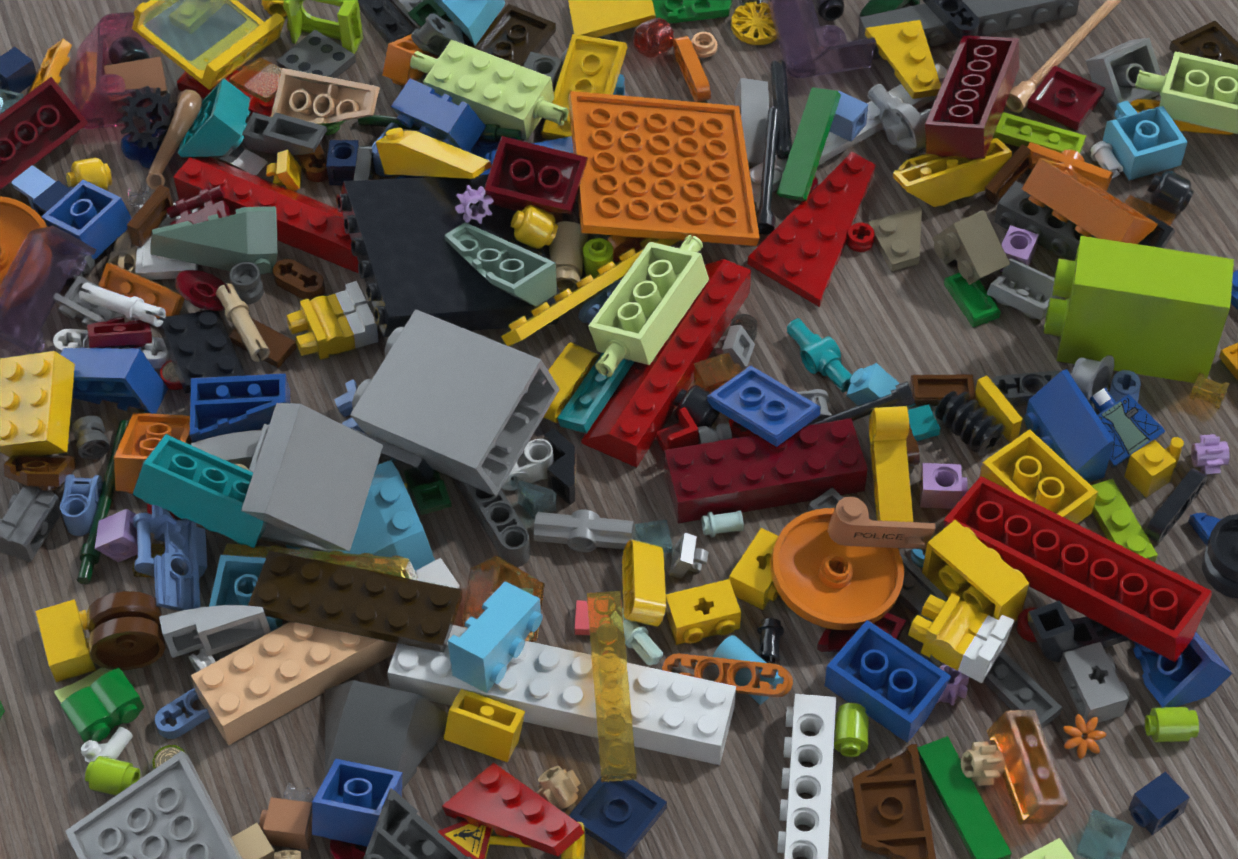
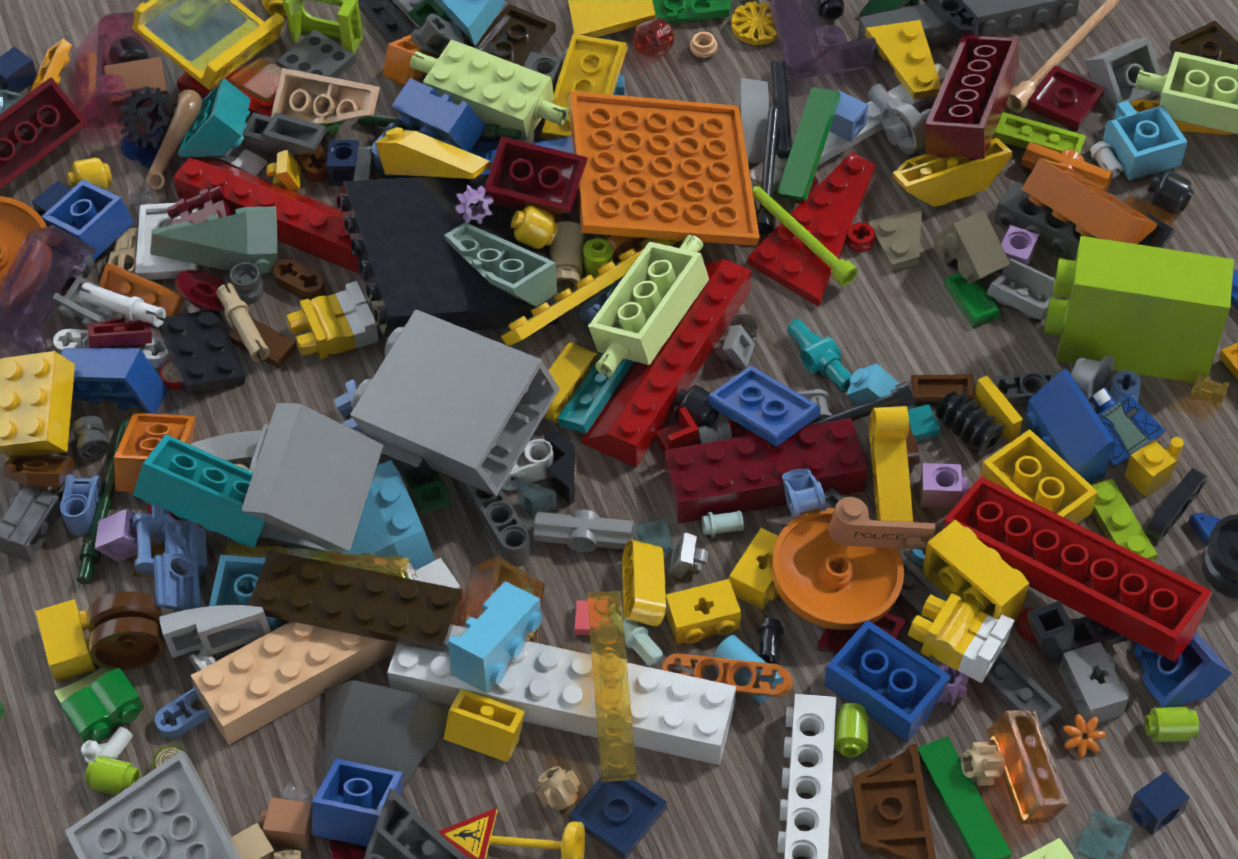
light blue panel [12,165,56,209] -> none
reddish brown tile [127,185,173,248] -> none
blue wedge [190,373,290,443] -> none
red wing [442,762,584,857] -> none
orange beam [673,36,711,102] -> none
clear orange brick [694,352,742,393] -> none
reddish brown tile [985,144,1032,205] -> none
lavender gear [1191,434,1230,474] -> none
none -> lime piece [752,186,858,287]
none -> medium blue piece [782,469,826,518]

